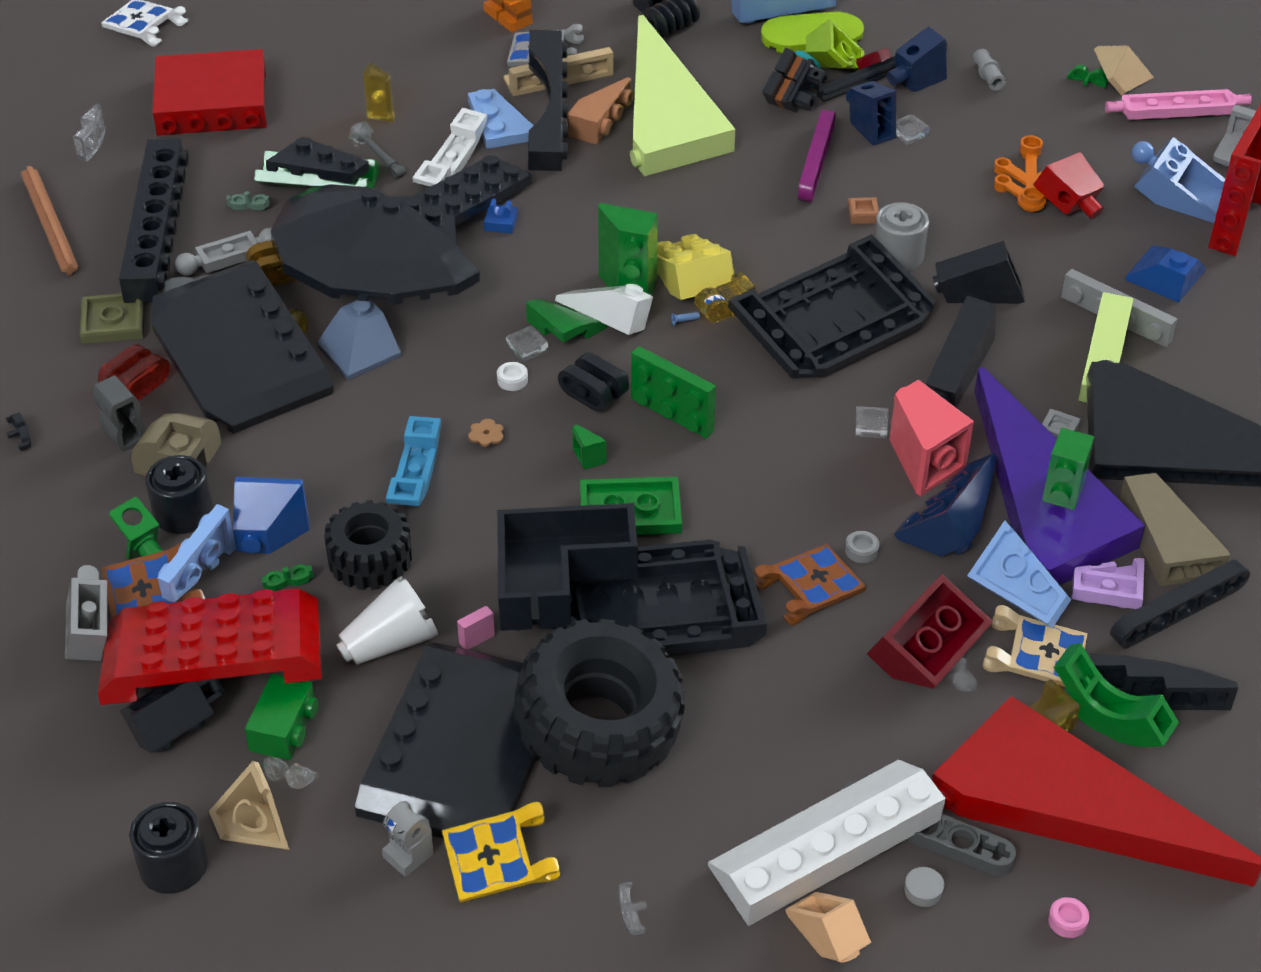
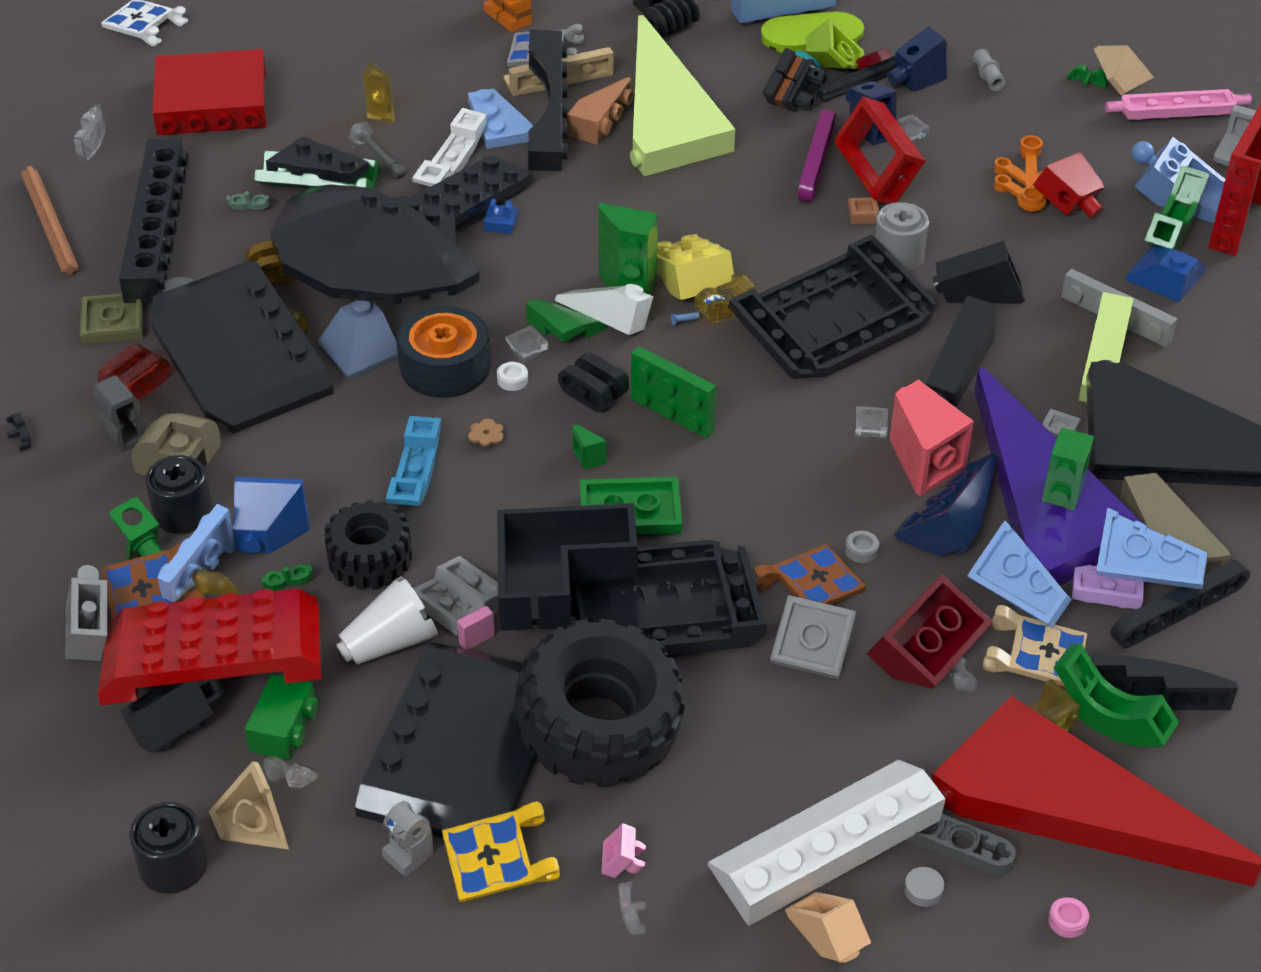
light grey plate [174,227,272,276] -> none
none -> clear yellow arm [192,569,242,596]
none -> black wheel [397,305,491,398]
none -> light grey slope [413,556,498,636]
none -> bright pink tile [601,823,646,878]
none -> light grey tile [770,595,856,680]
none -> red window [834,96,926,204]
none -> light blue wing [1096,507,1207,589]
none -> arch [1145,165,1210,250]

